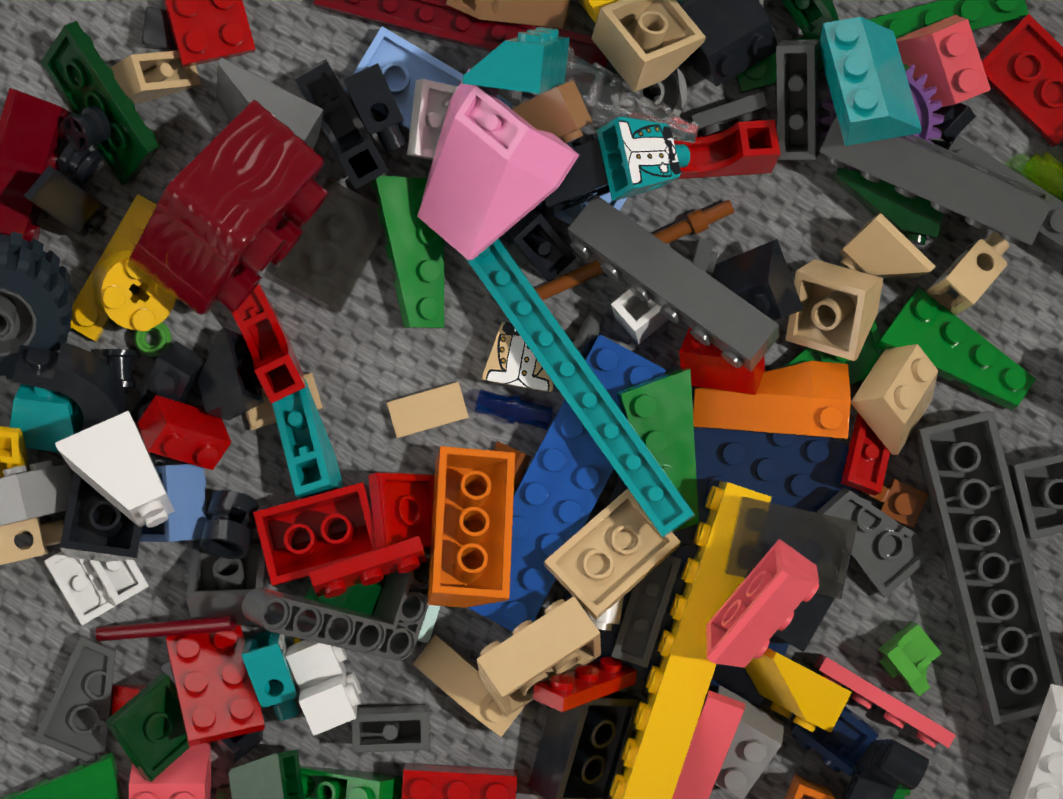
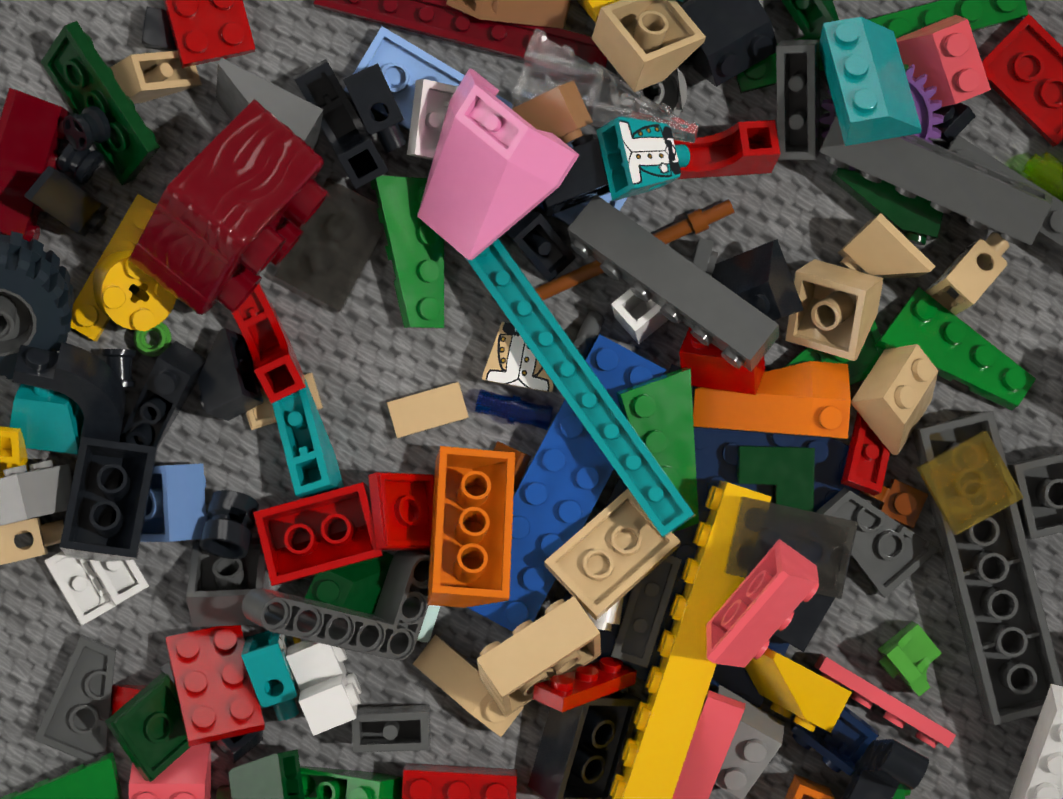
white slope [55,411,175,527] -> none
dark red bar [95,615,237,642] -> none
red brick [138,395,232,470] -> none
red plate [308,536,427,598] -> none
teal slope [462,27,569,94] -> none
dark grey plate [689,92,767,136] -> none
none -> dark green tile [737,446,815,523]
none -> clear yellow plate [916,431,1024,535]

